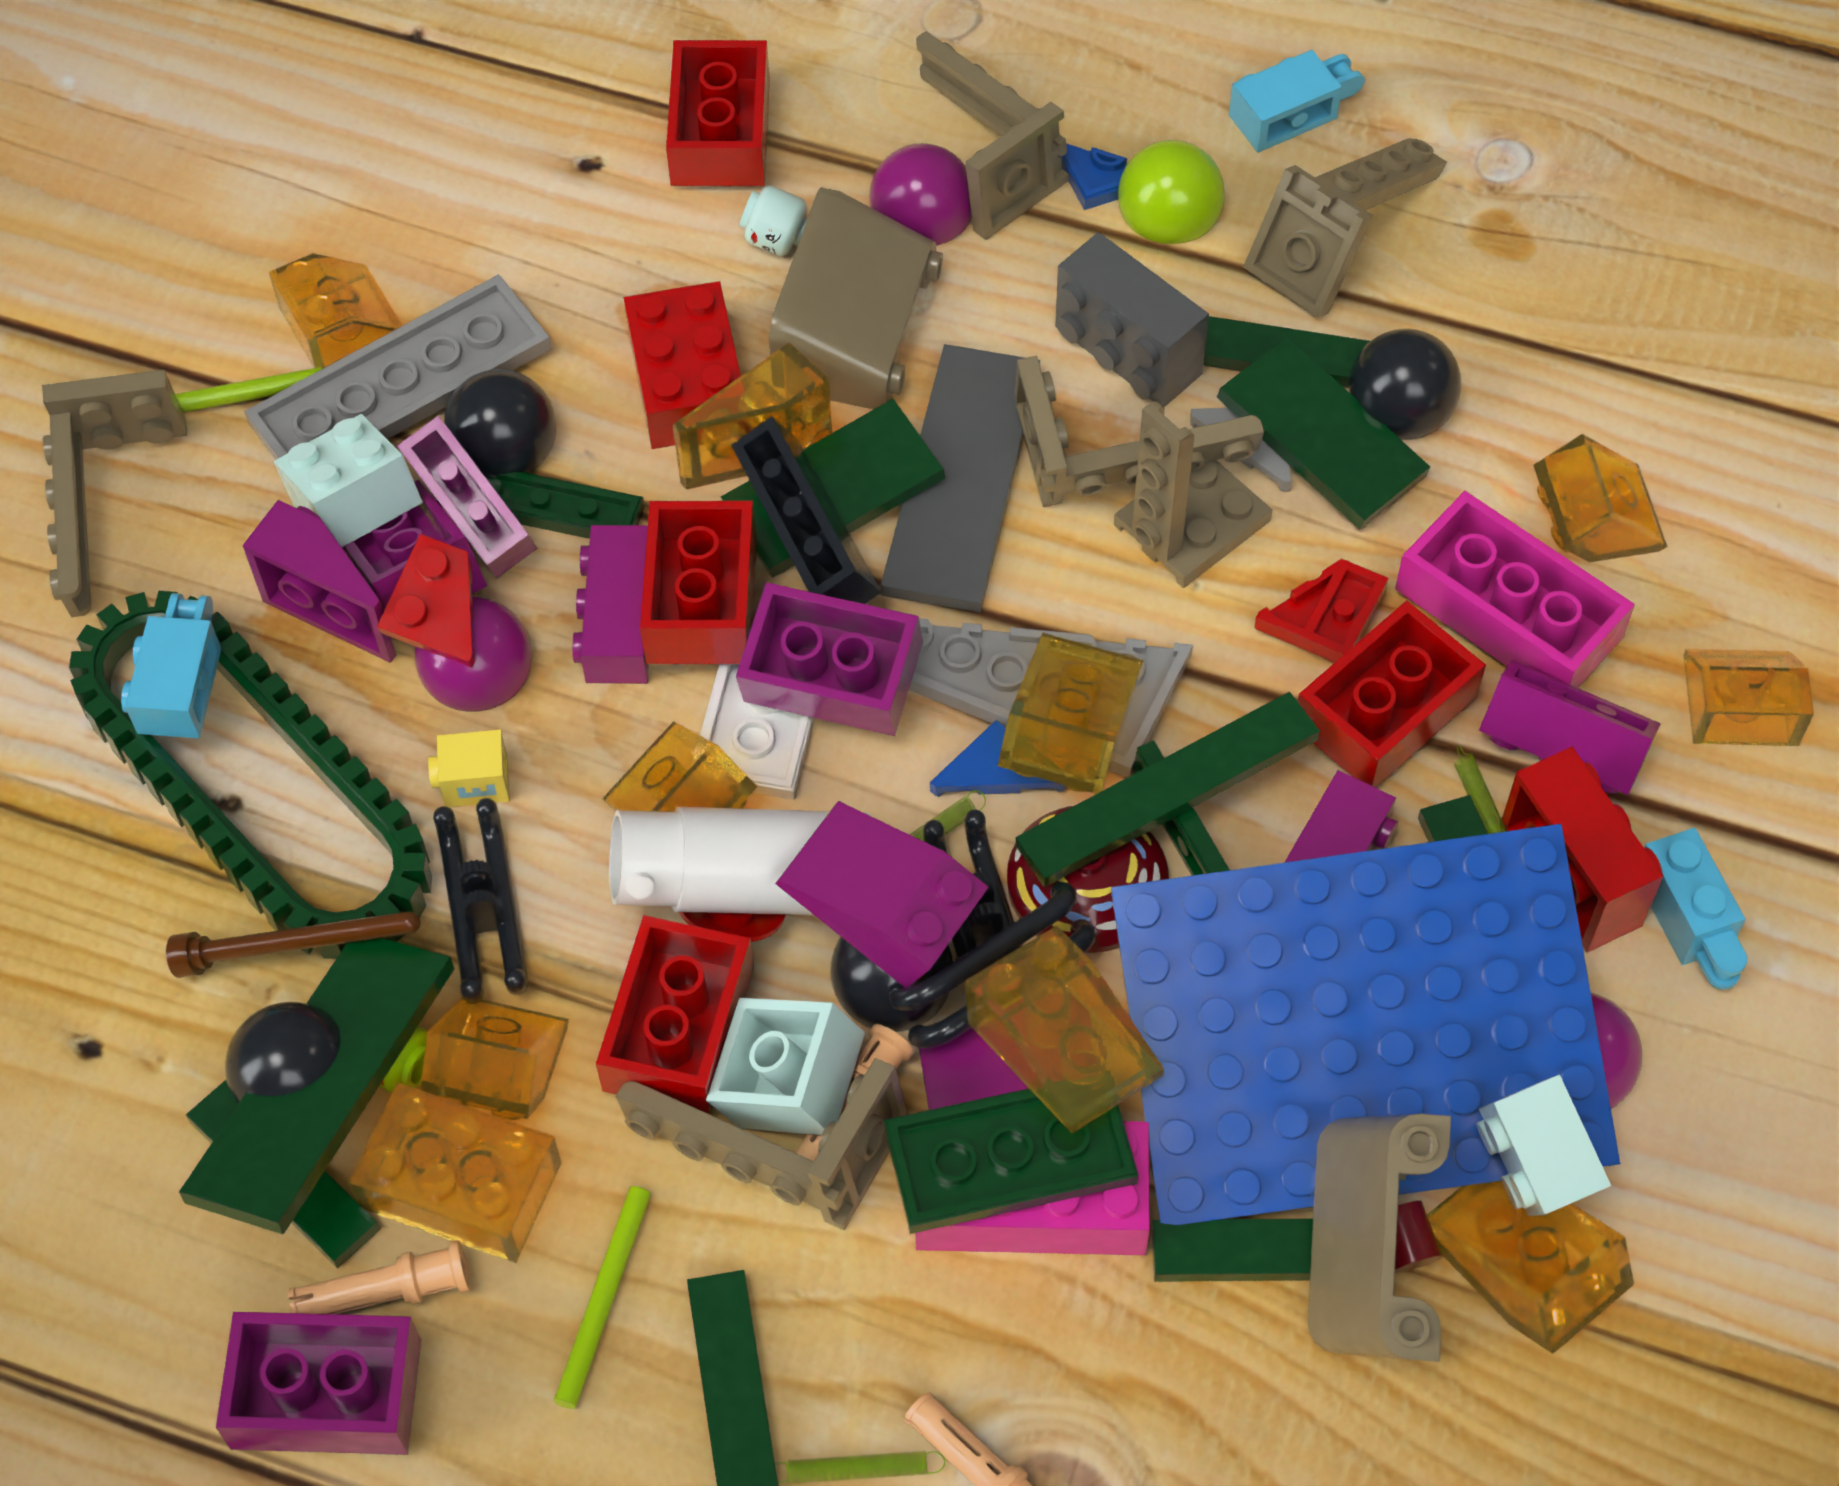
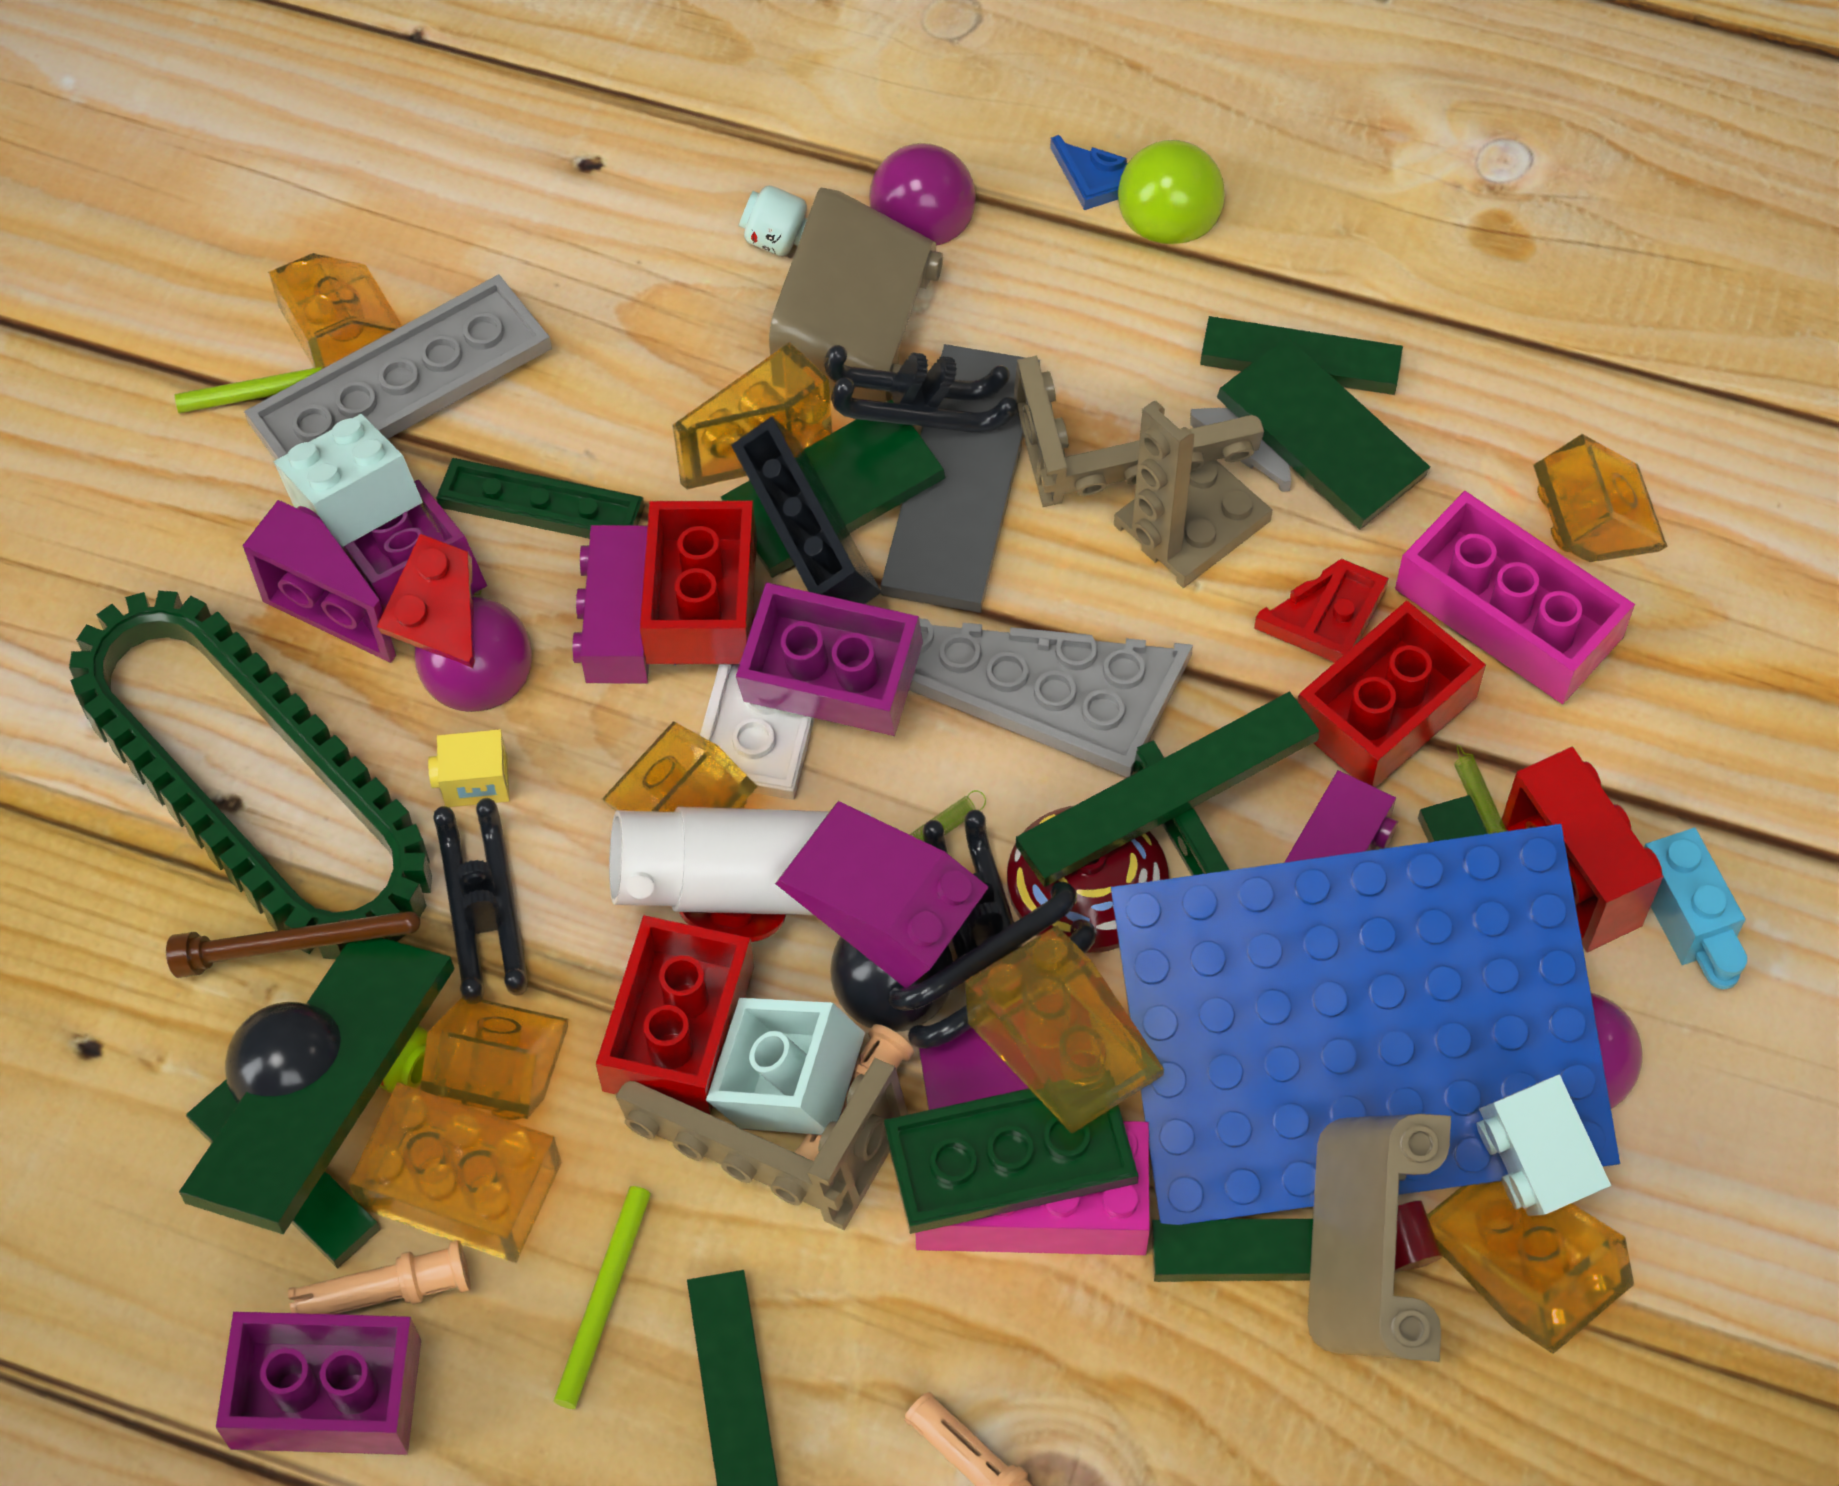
dark tan bracket [42,369,187,617] -> none
medium azure brick [121,593,221,739] -> none
brick [397,416,538,578] -> none
black piece [444,369,556,478] -> none
red brick [623,281,749,449] -> none
red brick [666,40,770,186] -> none
lime piece [775,1451,945,1484] -> none
dark tan bracket [916,31,1069,240] -> none
blue tile [930,720,1069,797] -> none
clear yellow slope [997,633,1143,794] -> none
dark grey brick [1055,232,1209,407] -> none
medium azure brick [1229,50,1365,153] -> none
dark tan bracket [1243,138,1447,318] -> none
black piece [1349,329,1462,440] -> none
magenta brick [1478,660,1661,795] -> none
clear yellow slope [1683,649,1814,746] -> none
none -> black piece [823,345,1018,432]

